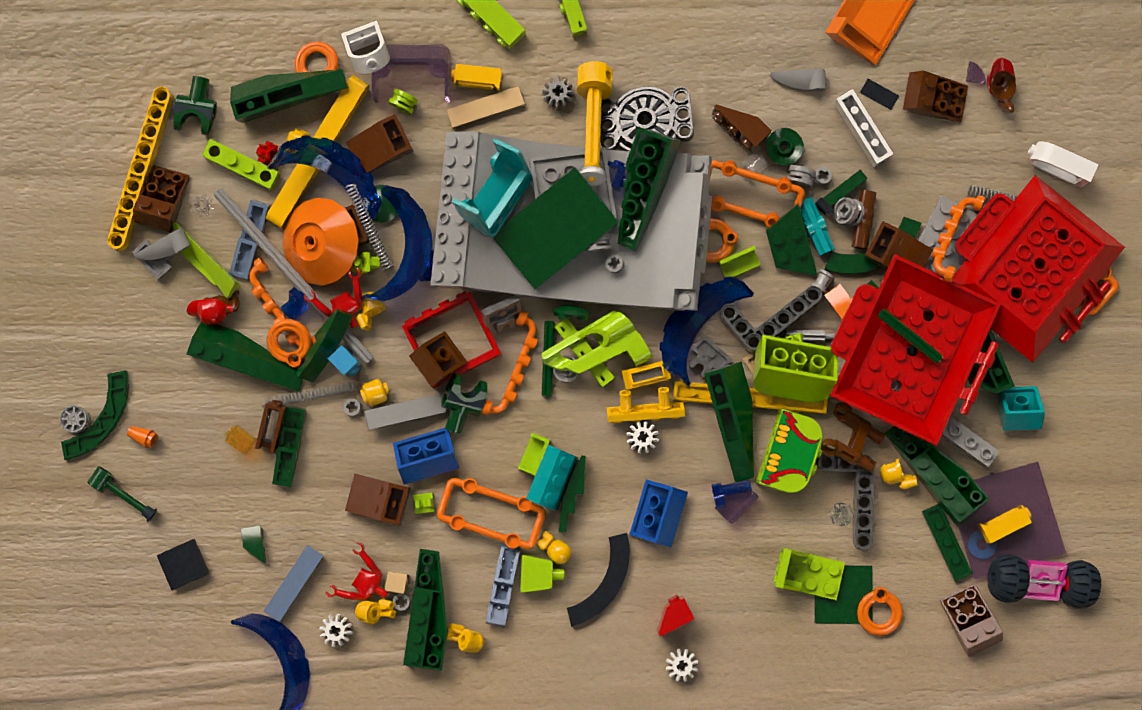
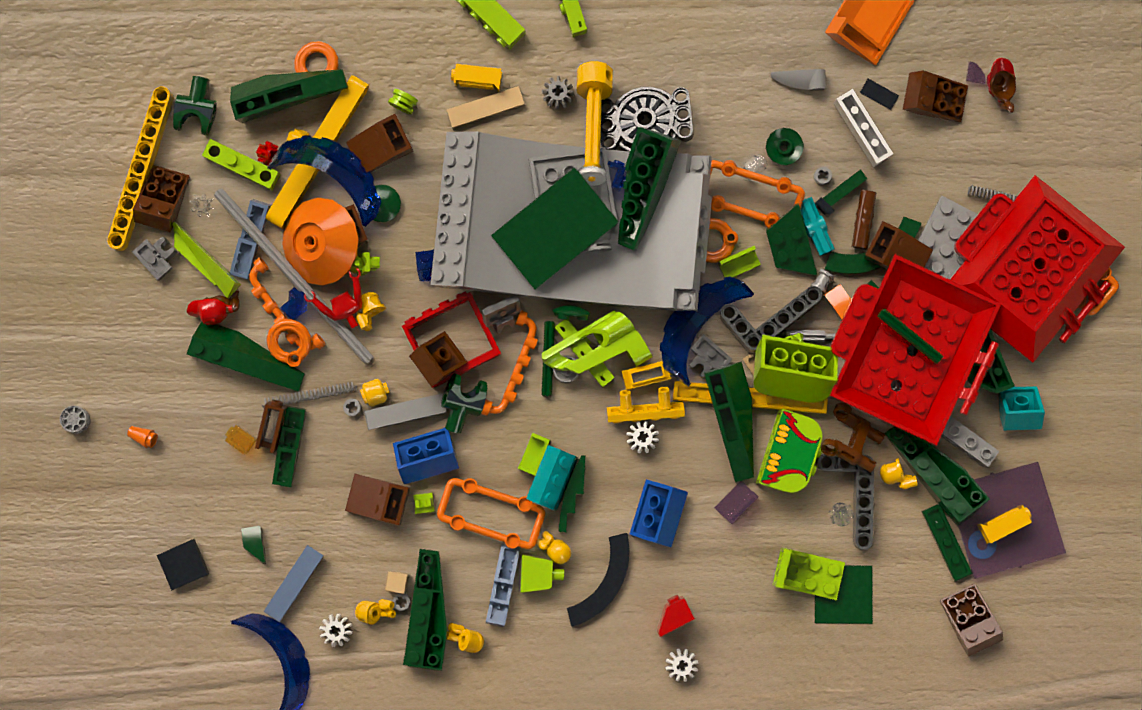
dark green tile [61,370,129,460] -> none
dark green piece [87,466,157,522] -> none
light grey piece [134,228,191,260] -> none
dark green slope [296,309,352,382] -> none
red piece [325,542,388,601] -> none
dark azure brick [328,345,362,377] -> none
white window [341,21,390,74] -> none
light grey piece [345,184,394,270] -> none
clear blue windscreen [361,185,432,302] -> none
windscreen [372,45,450,103] -> none
teal windscreen [452,139,532,238] -> none
light grey bush [606,255,624,273] -> none
clear blue piece [711,480,752,509] -> none
reddish brown slope [712,104,772,153] -> none
light grey wheel [787,165,816,188] -> none
light grey wheel [834,197,864,226] -> none
orange piece [857,586,903,636] -> none
orange bar [931,195,986,283] -> none
black plate [987,554,1102,609] -> none
white window [1027,142,1098,188] -> none

